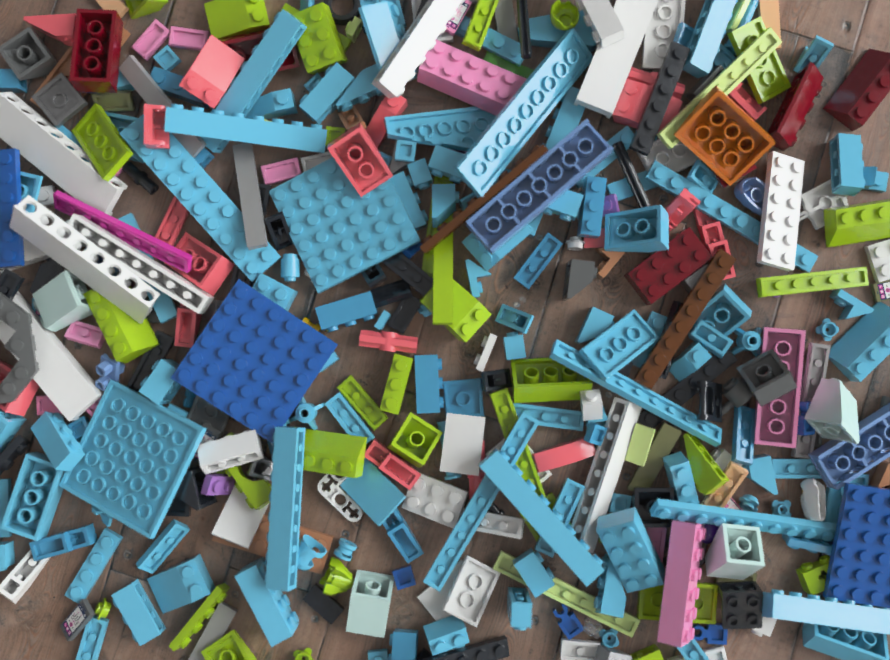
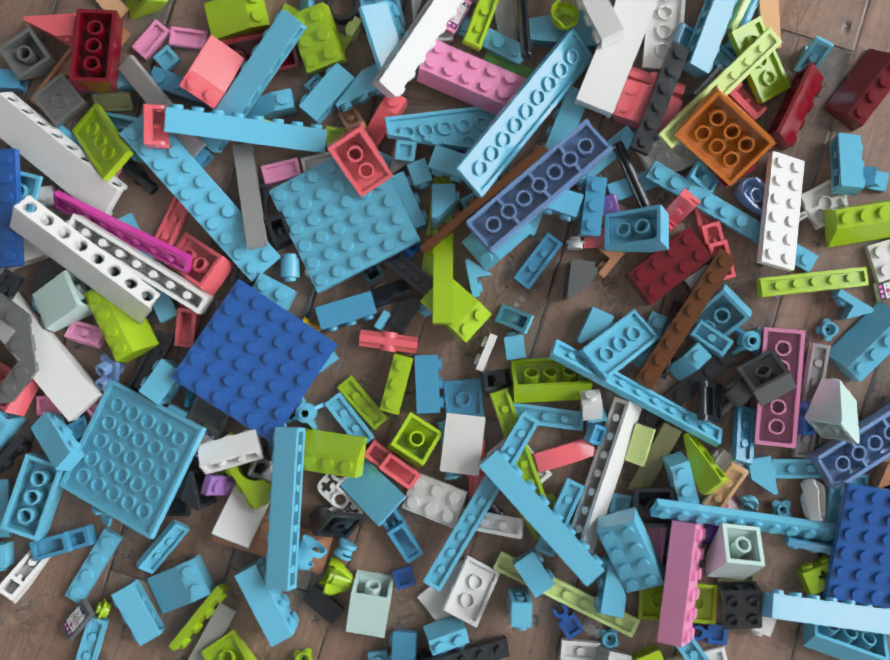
none -> black slope [309,505,366,538]

